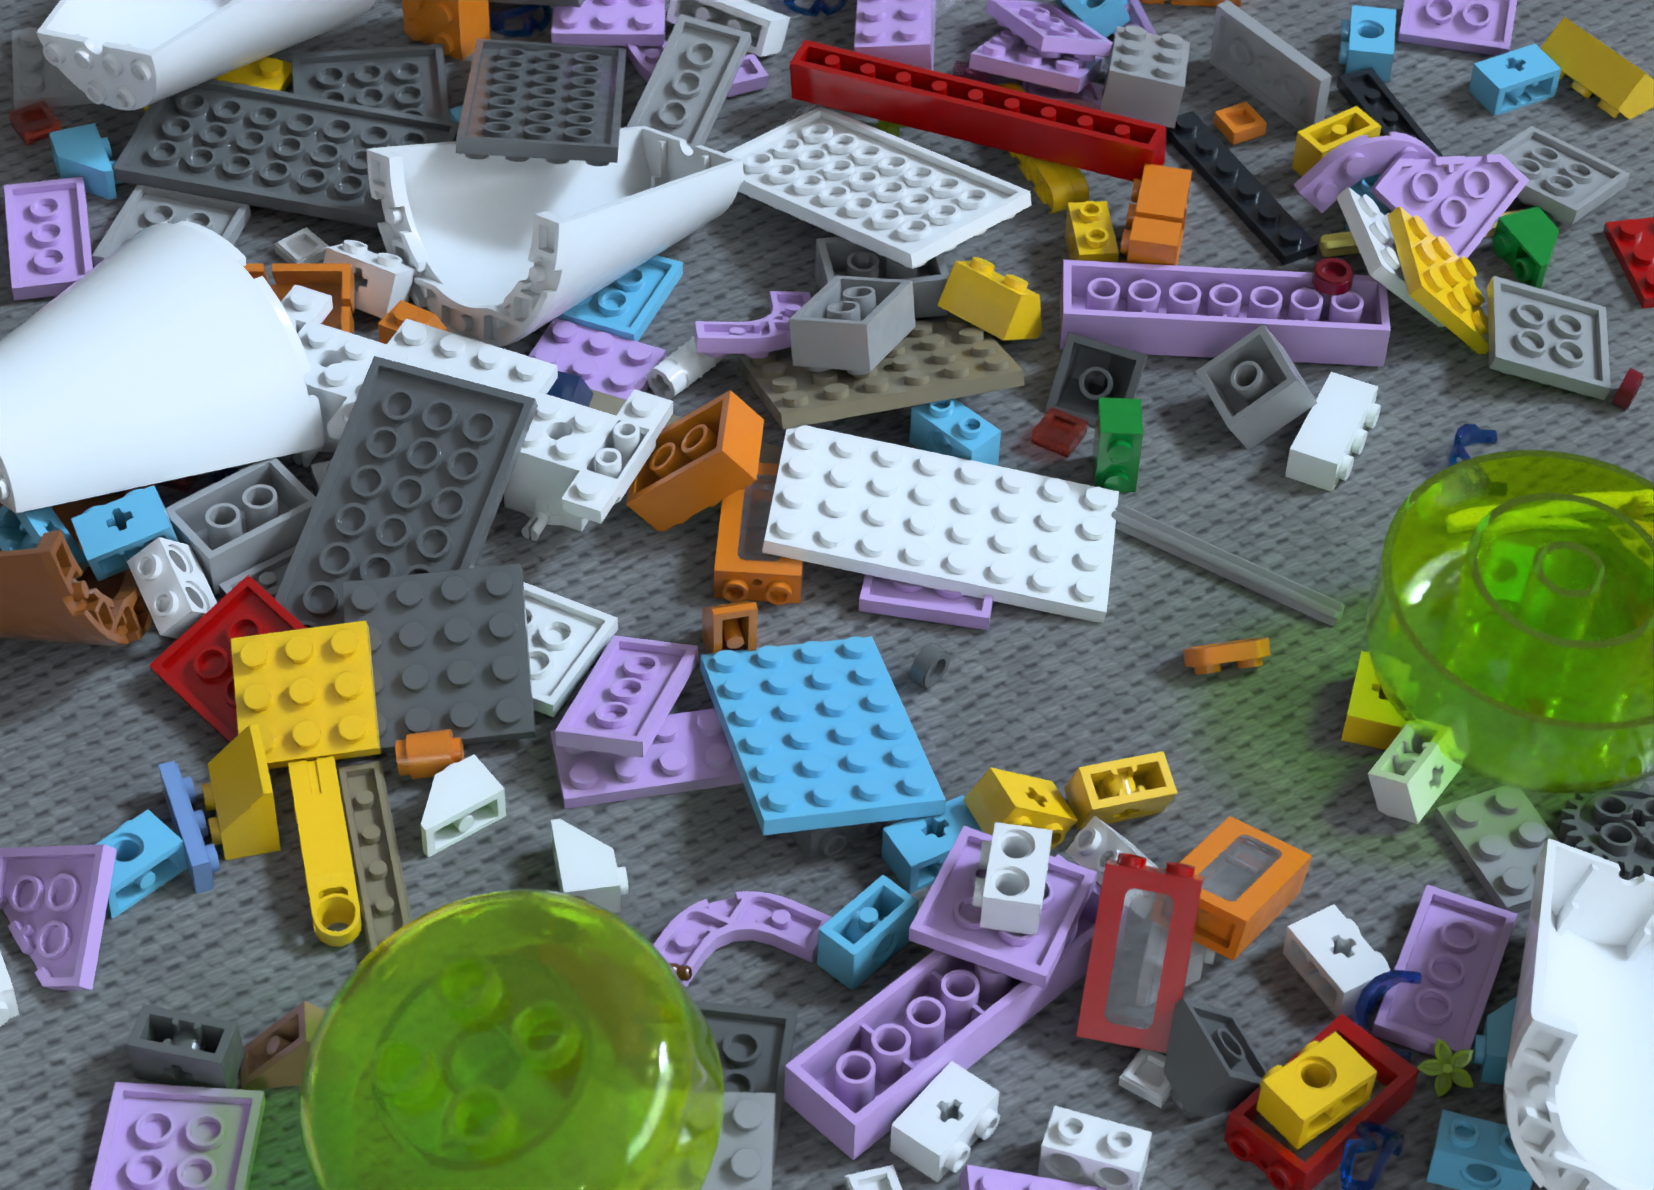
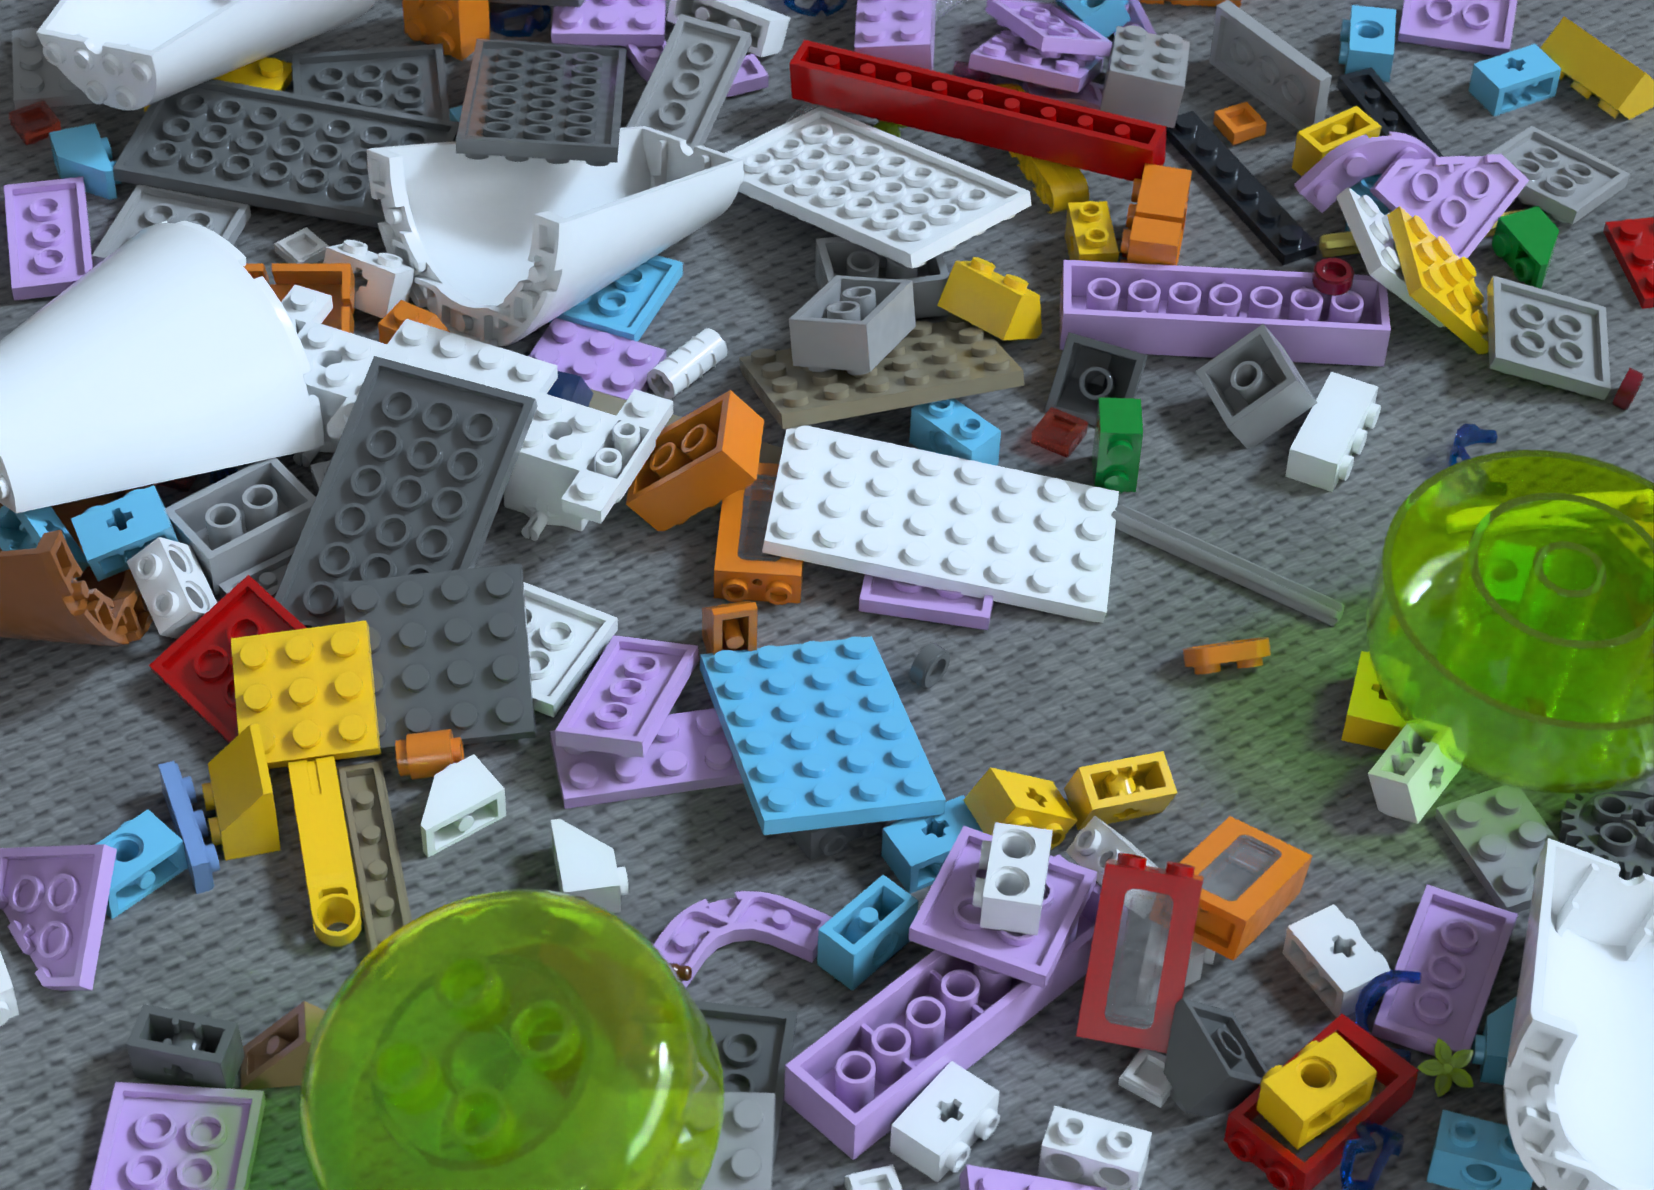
lavender plate [694,291,811,358] -> none

